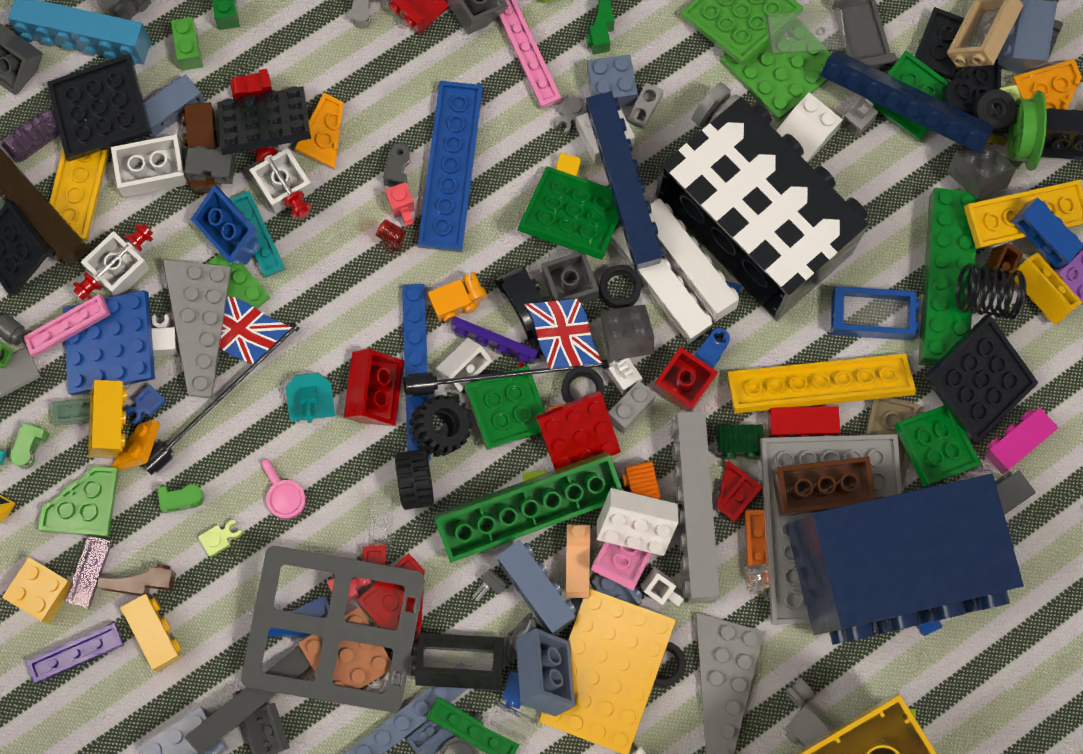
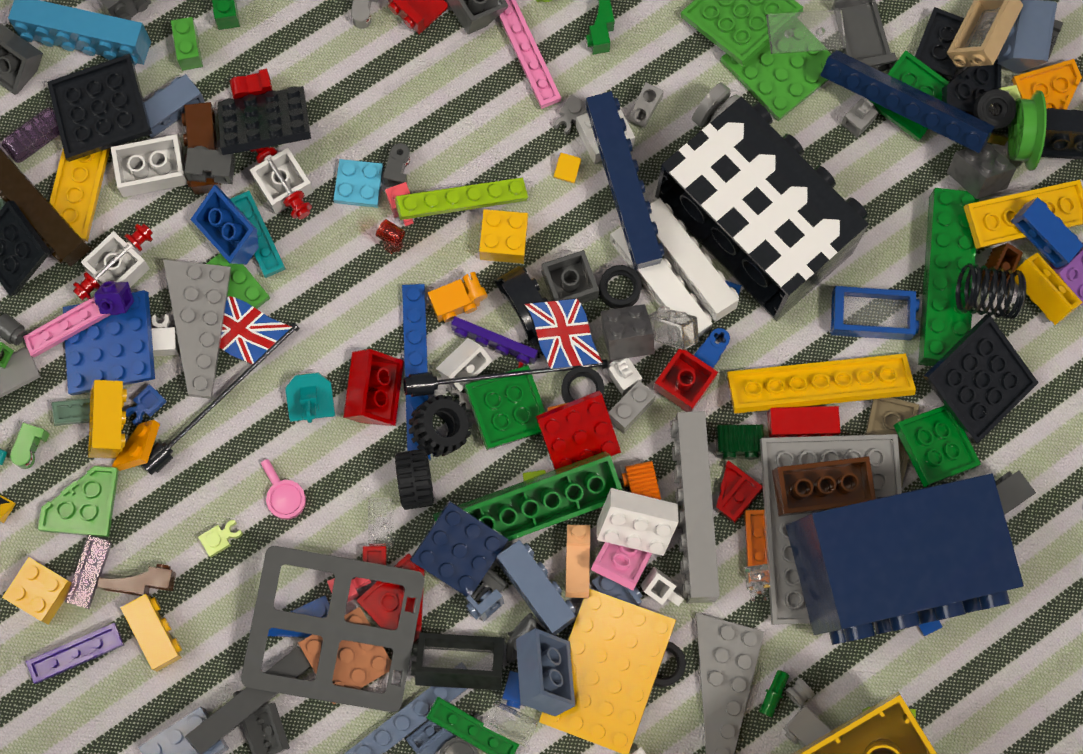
bright green leg [157,484,205,514] -> none
light orange wing [295,93,344,170] -> none
blue plate [418,81,483,252] -> none
green plate [517,166,619,260] -> none
sand blue brick [587,54,638,107] -> none
white slope [776,92,843,163] -> none
dark pink brick [984,408,1058,475] -> none
none -> dark purple brick [94,281,134,315]
none -> medium azure plate [333,159,384,208]
none -> lime plate [395,177,528,220]
none -> dark blue plate [410,500,508,597]
none -> sand blue bracket [466,589,504,622]
none -> yellow brick [479,209,528,264]
none -> clear brick [648,307,699,350]
none -> green axle [758,670,789,718]

